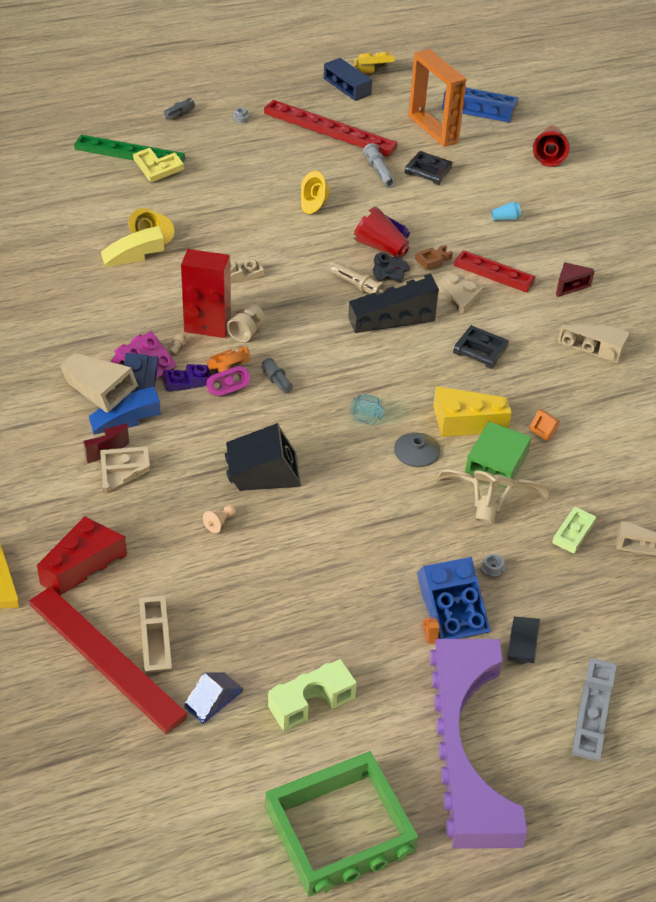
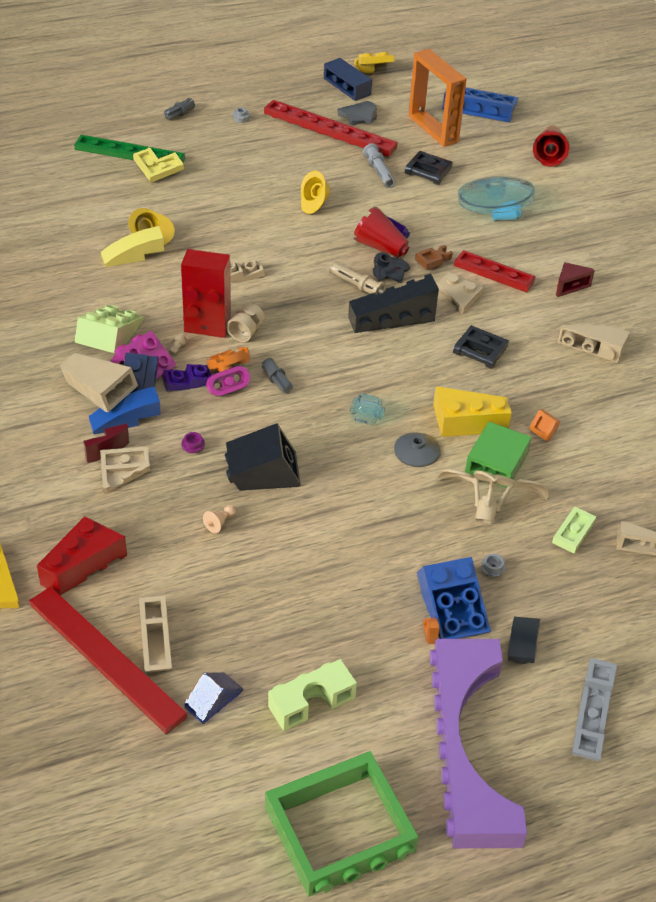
none -> yellowish green slope [75,305,144,353]
none -> magenta plate [181,432,205,453]
none -> dark grey slope [337,101,377,125]
none -> clear light blue dish [458,176,535,214]

